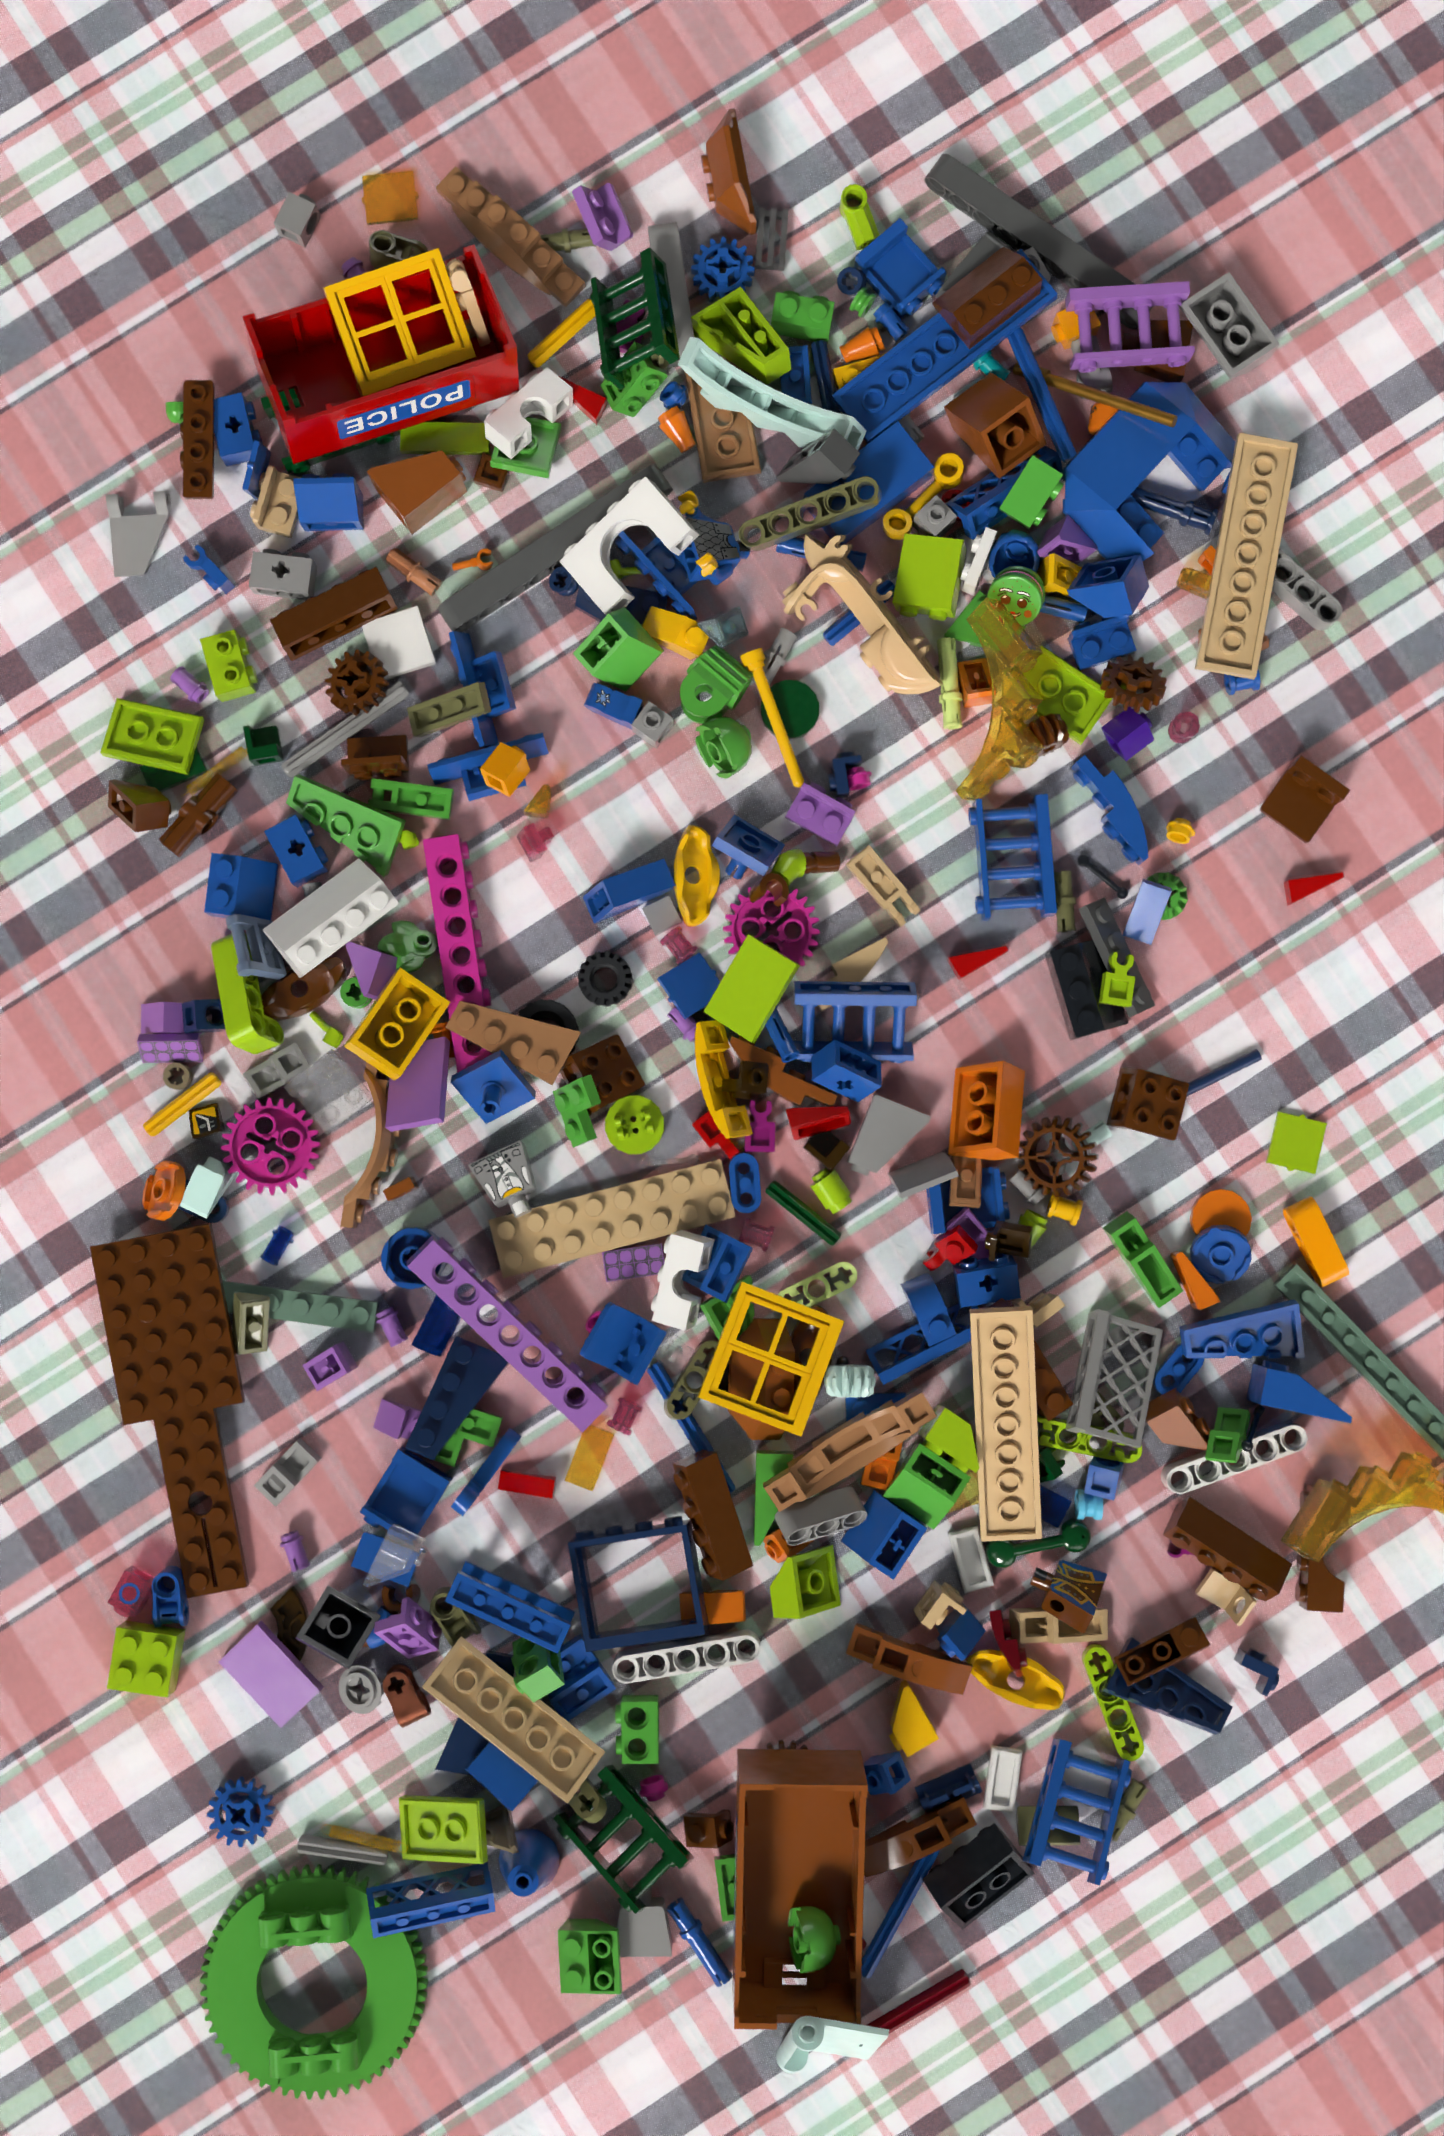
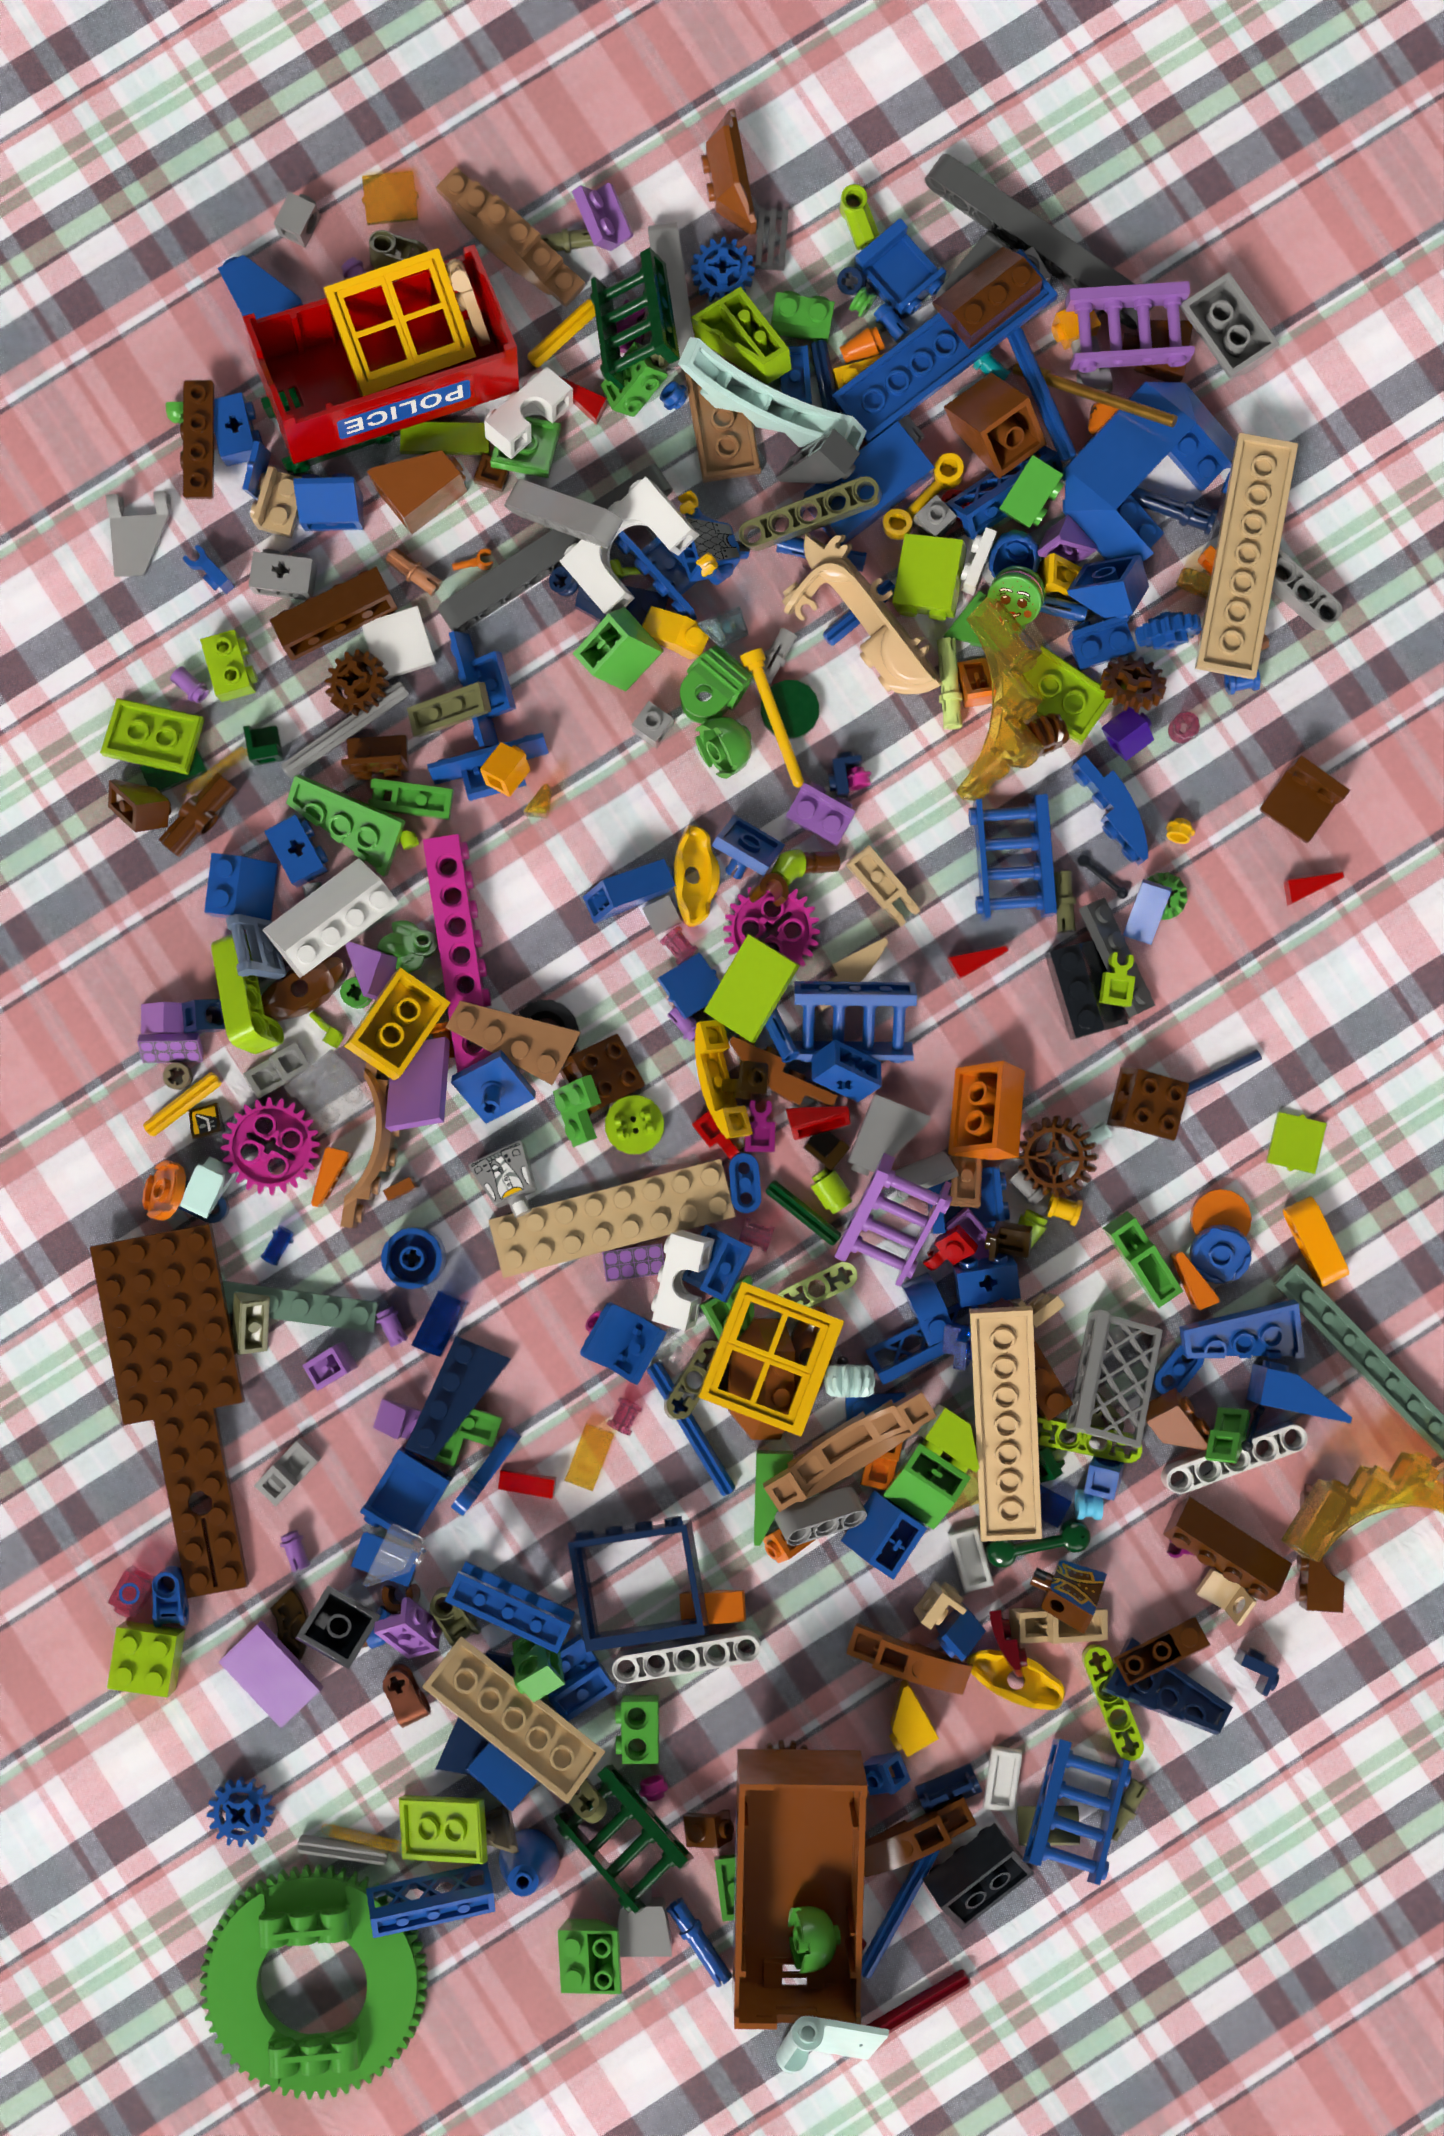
light grey gear [339,1664,384,1714] -> none
medium lavender brick [407,1235,608,1432] -> none
clear pink tile [517,823,554,863] -> none
black tyre [578,951,633,1007] -> none
blue leg [584,683,644,730] -> none
orange cone [657,406,696,453] -> none
reddish brown brick [672,1449,754,1581] -> none
lime slope [770,1545,841,1619] -> none
none -> blue slope [218,255,303,319]
none -> orange slope [311,1147,353,1207]
none -> light grey beam [504,479,623,548]
none -> medium lavender fence [834,1153,953,1287]
none -> clear blue bracket [943,1323,972,1371]
none -> blue gear [1135,611,1202,650]

